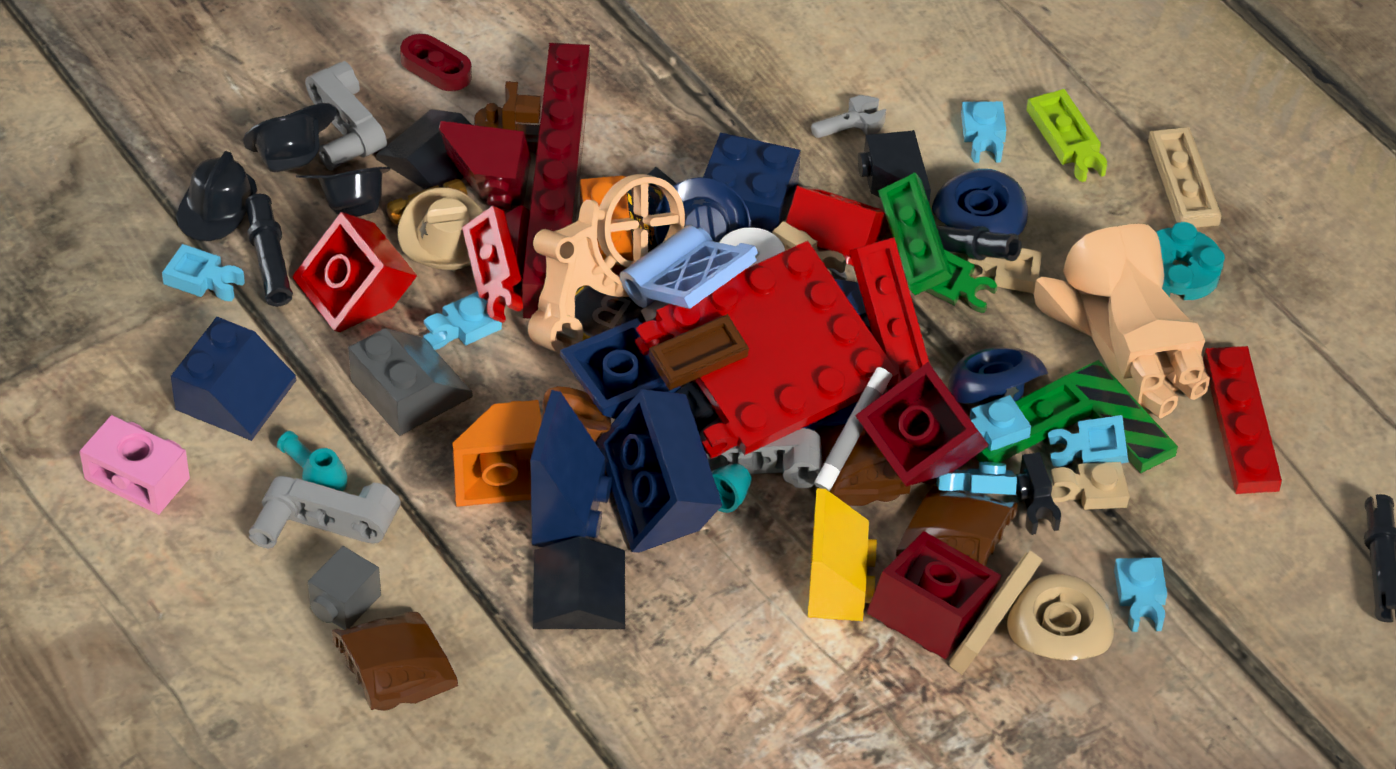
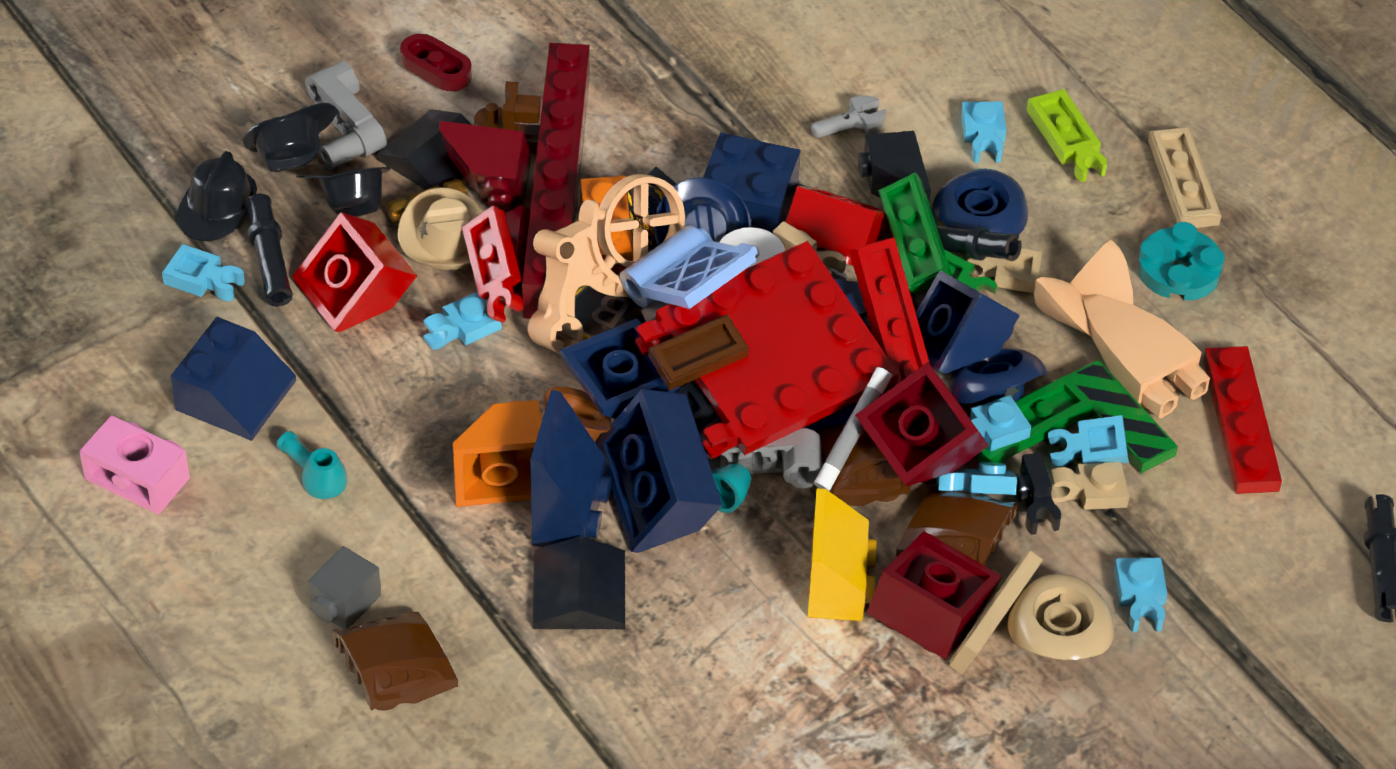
light grey beam [249,476,401,549] -> none
dark grey slope [348,328,473,436] -> none
light nougat hips [1063,224,1205,391] -> none
none -> dark blue slope [916,271,1020,374]

